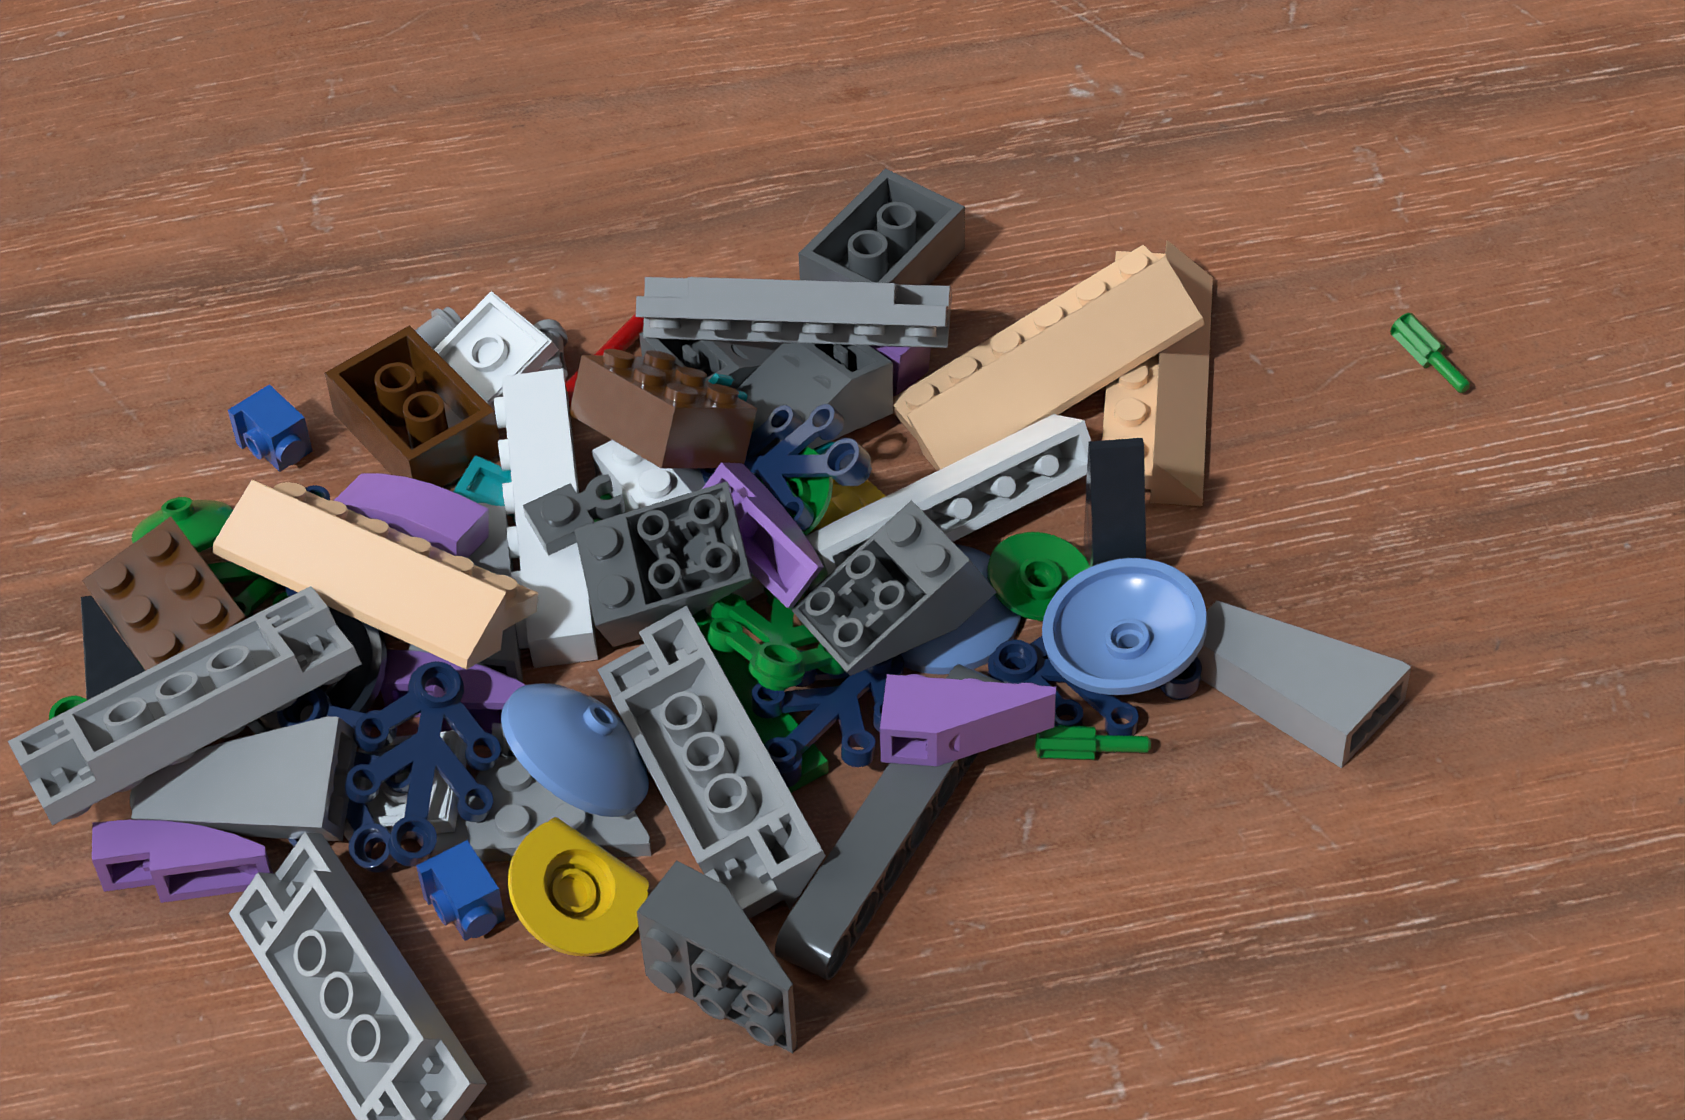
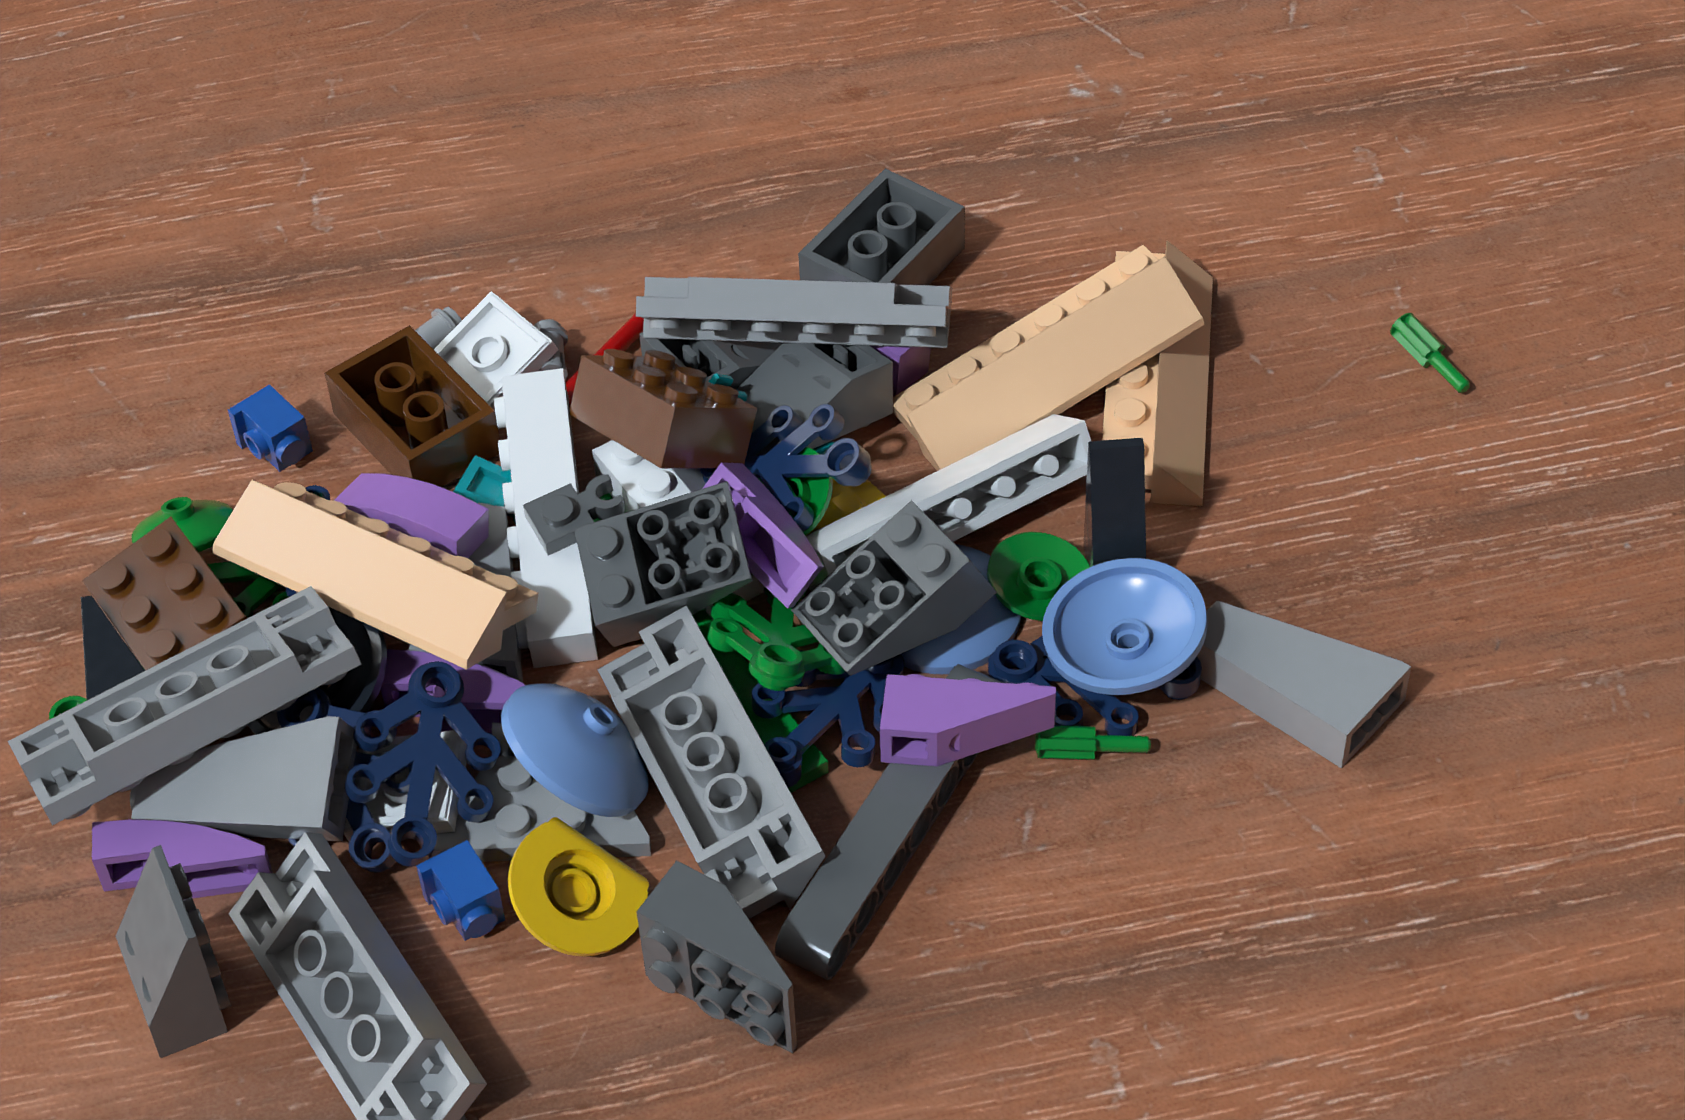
none -> dark grey slope [115,845,231,1058]

